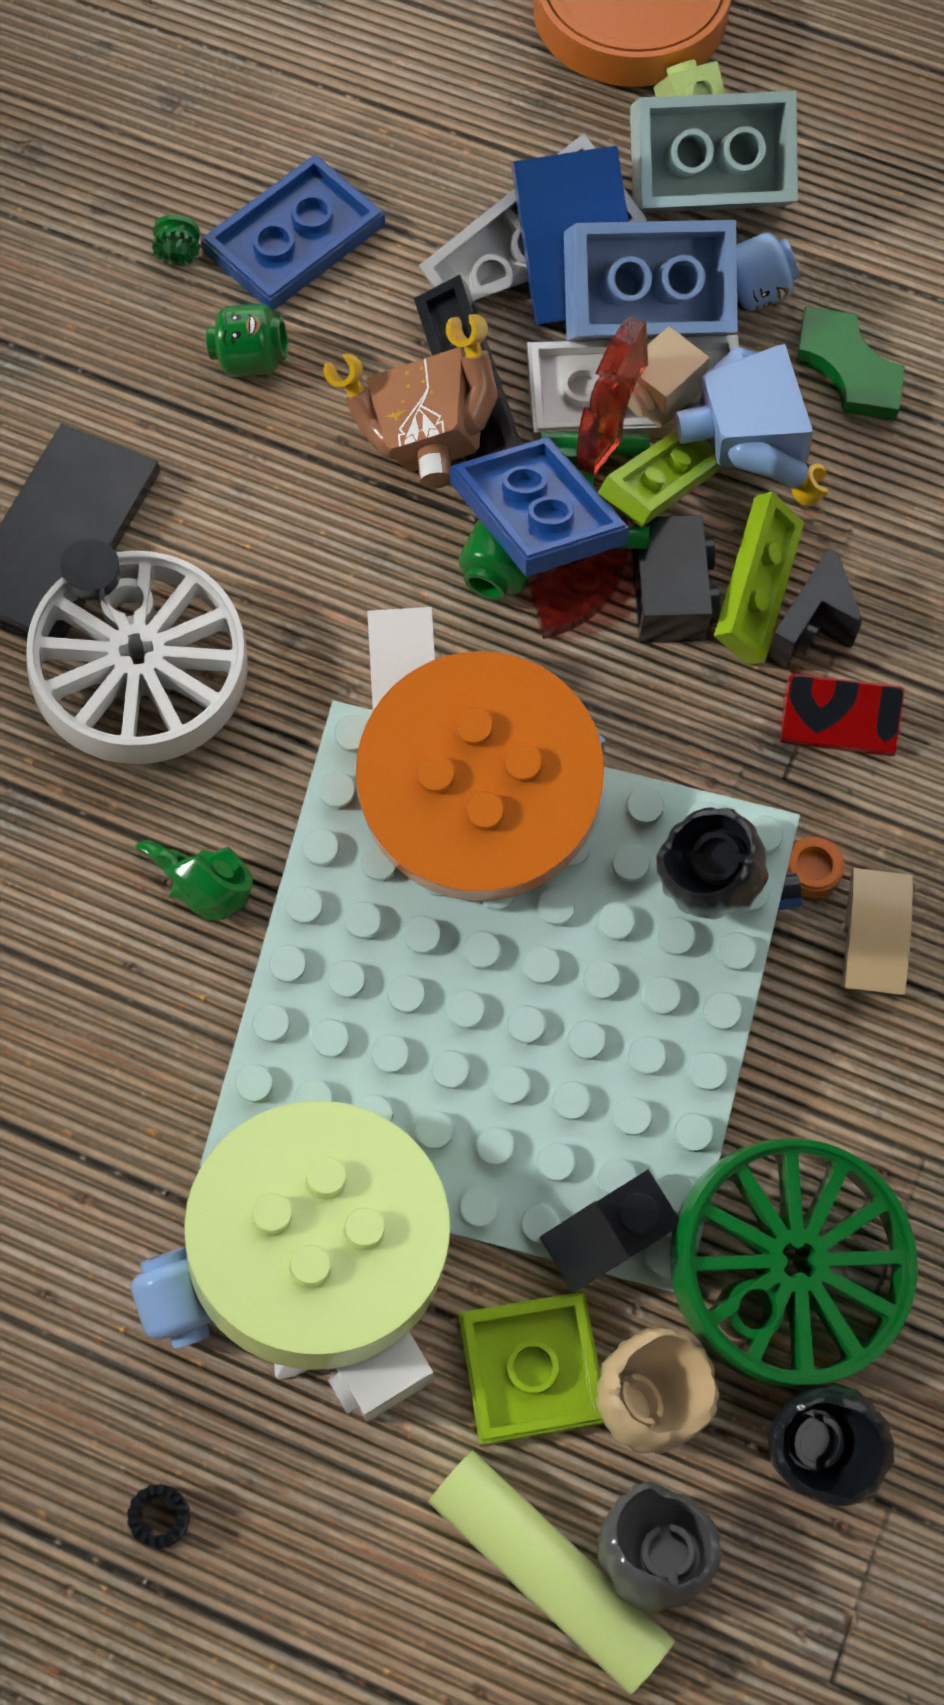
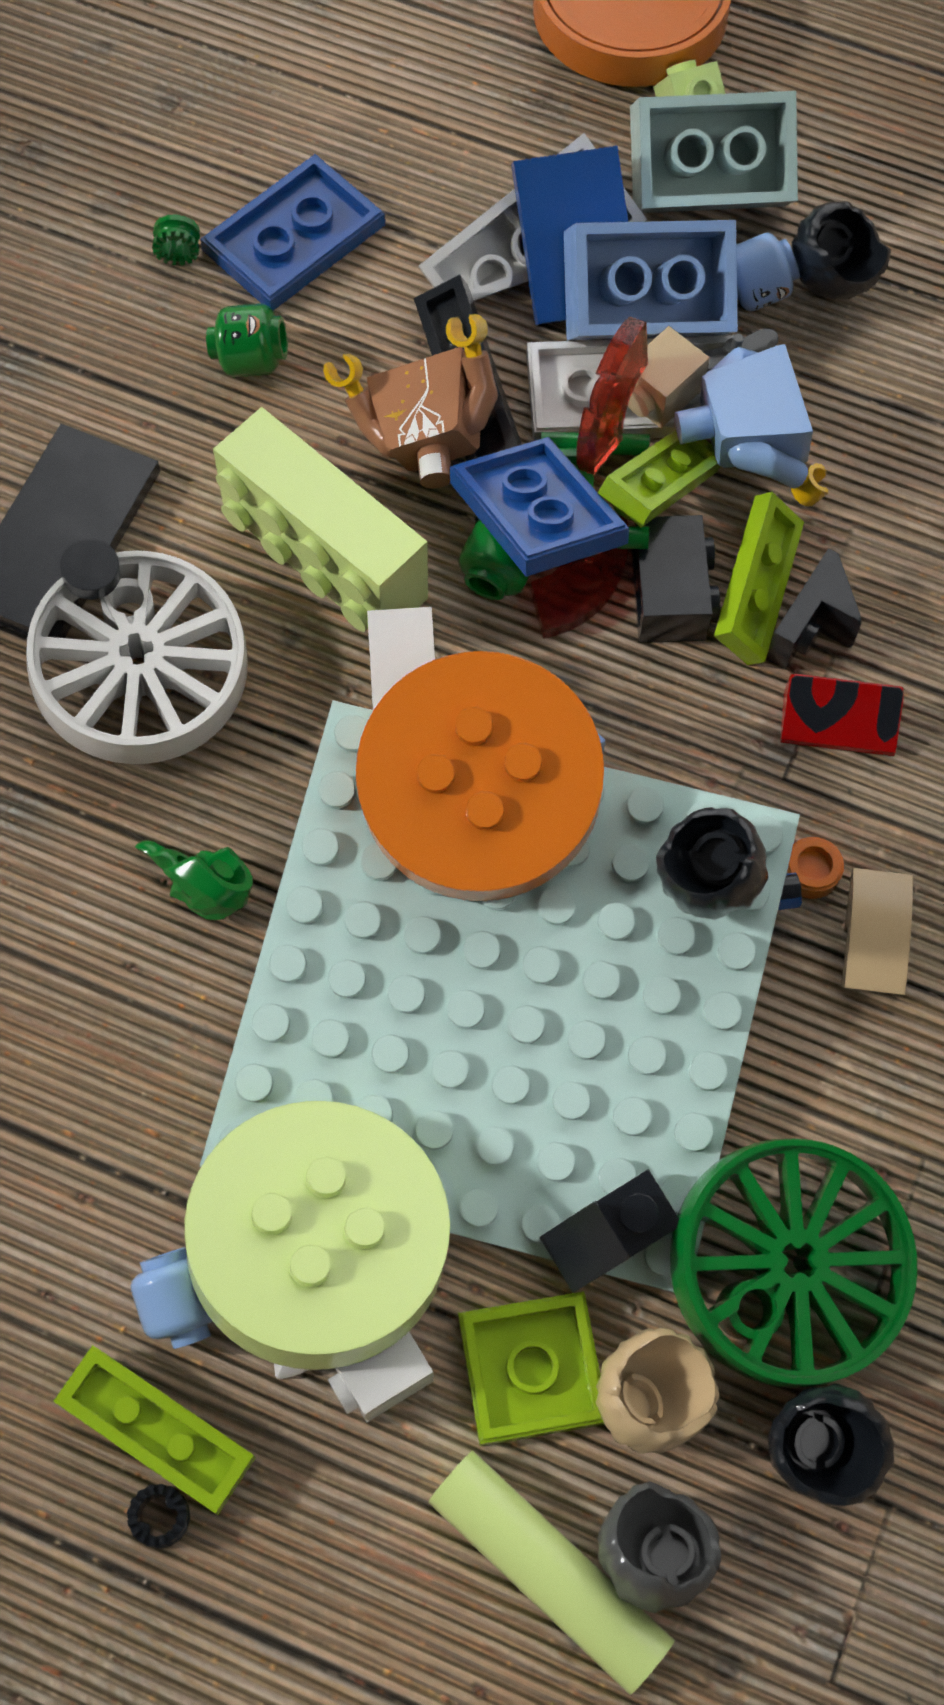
green tile [796,306,905,420] -> none
none -> lime plate [53,1345,256,1515]
none -> yellowish green brick [213,407,428,632]
none -> dark grey piece [702,328,779,372]
none -> black hair [792,201,891,300]

